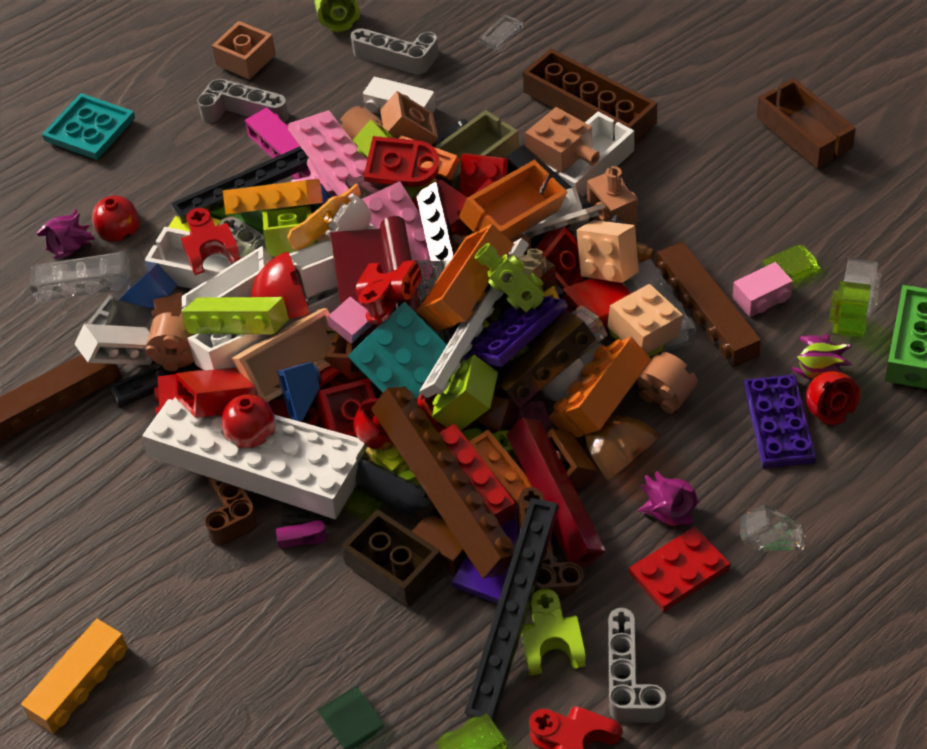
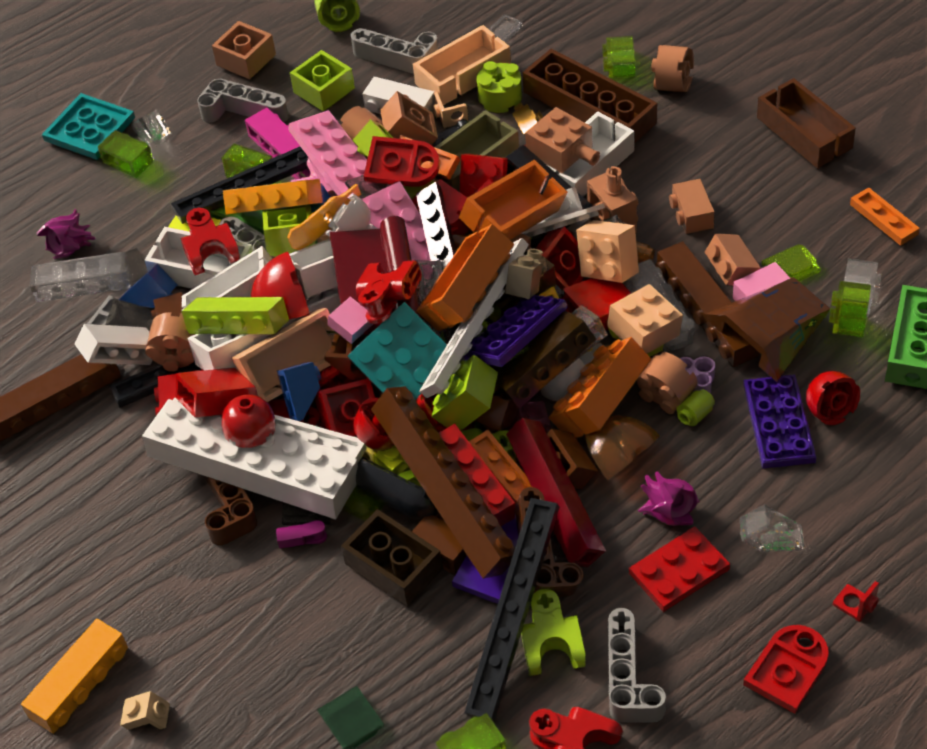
red cylinder [92,195,140,241] -> none
lime brick [475,243,545,312] -> none
hair [792,334,852,380] -> none
none -> clear neon green brick [97,130,154,178]
none -> tan bracket [120,691,170,730]
none -> clear slope [131,109,171,147]
none -> clear neon green brick [221,143,272,178]
none -> lime brick [290,50,355,111]
none -> light nougat piece [413,25,511,105]
none -> light nougat bracket [433,92,468,128]
none -> lime brick [476,61,522,113]
none -> pearl gold piece [512,103,543,134]
none -> clear neon green brick [602,36,635,78]
none -> nougat brick [651,45,694,92]
none -> nougat brick [669,179,714,234]
none -> lime brick [677,389,715,426]
none -> lavender piece [680,356,715,393]
none -> reddish brown wedge [704,277,830,382]
none -> nougat brick [705,234,761,286]
none -> red plate [743,625,828,714]
none -> red bracket [833,581,879,622]
none -> orange plate [850,187,920,246]

